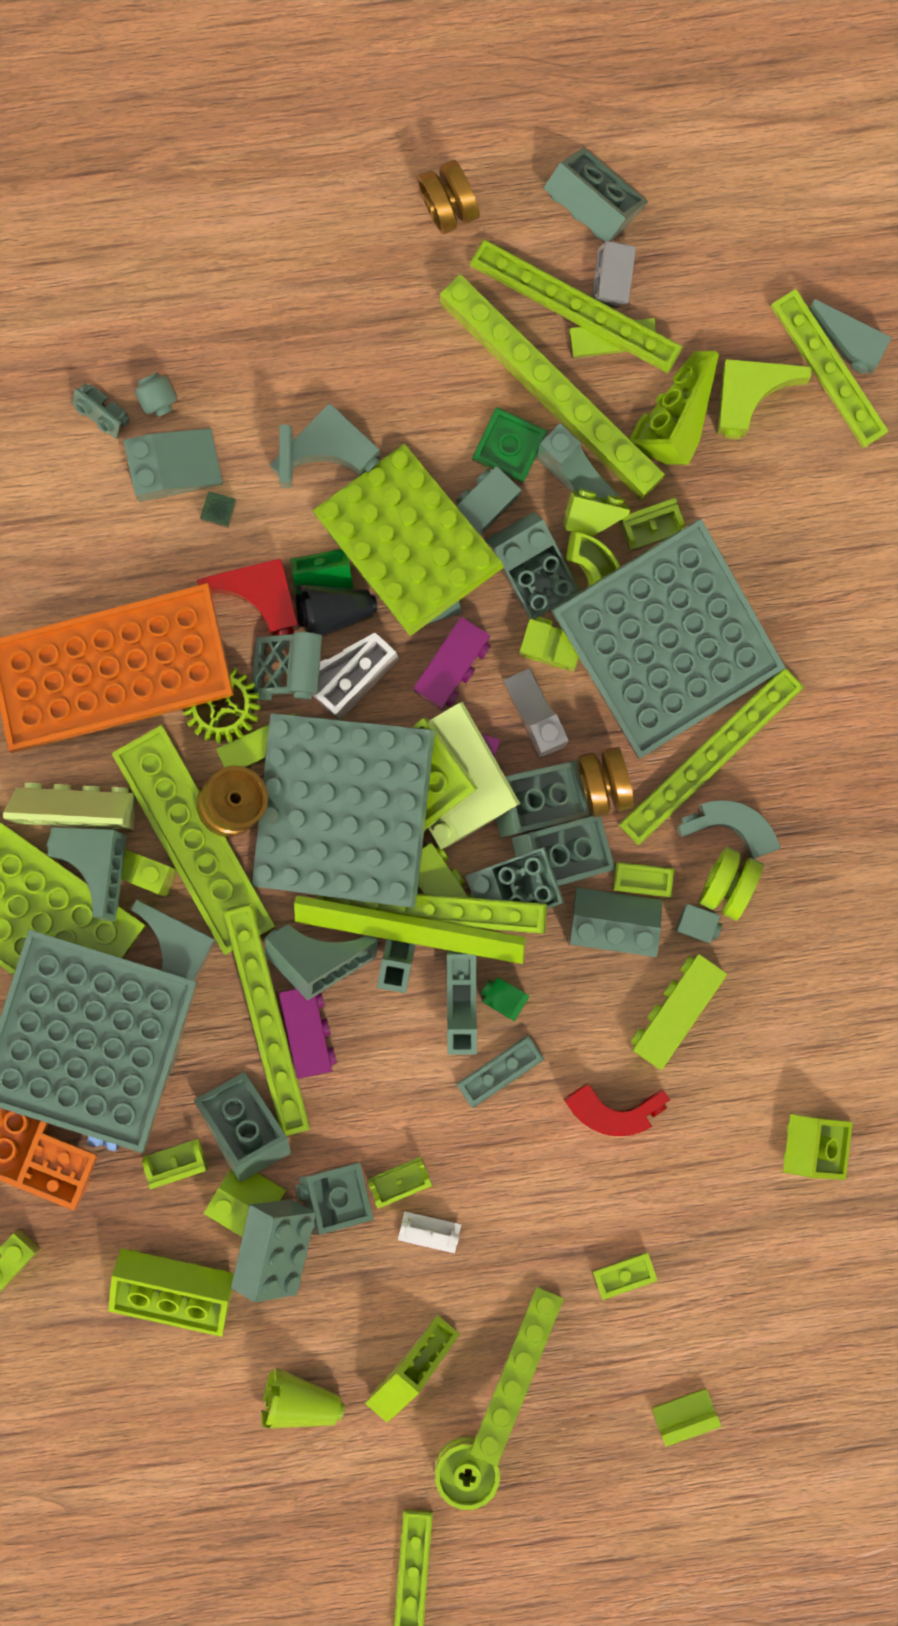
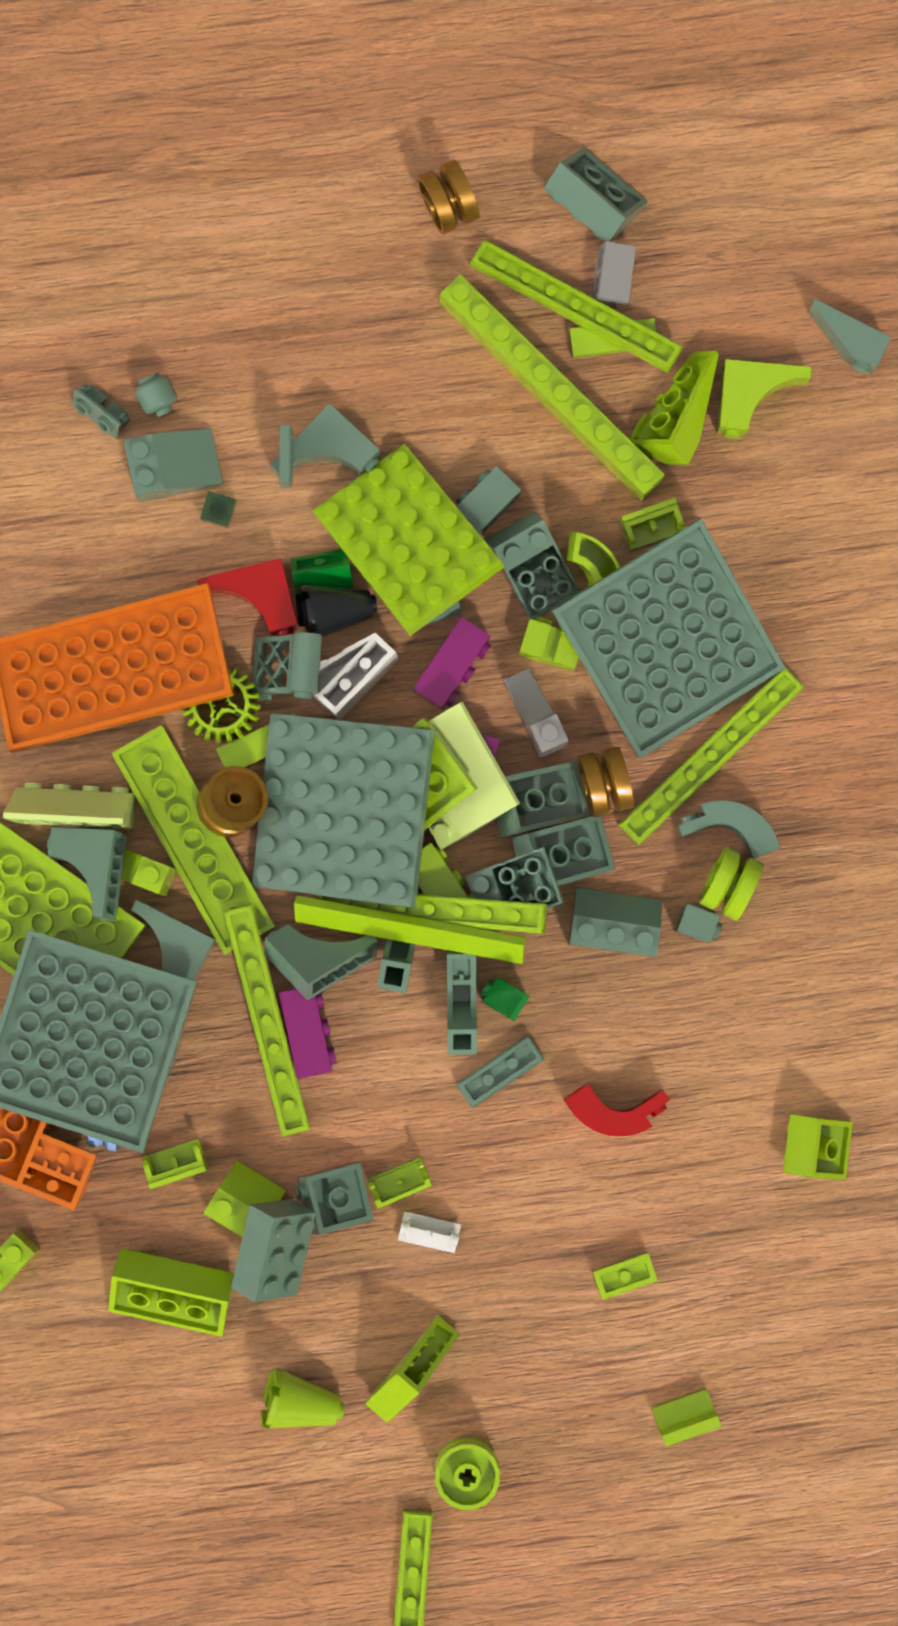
sand green slope [194,1072,291,1182] -> none
lime plate [469,1287,564,1467] -> none
green tile [472,407,548,484] -> none
sand green arch [537,423,619,499] -> none
lime slope [562,488,630,536] -> none
lime tile [613,862,674,898] -> none
lime brick [630,954,727,1071] -> none
lime plate [770,289,889,449] -> none

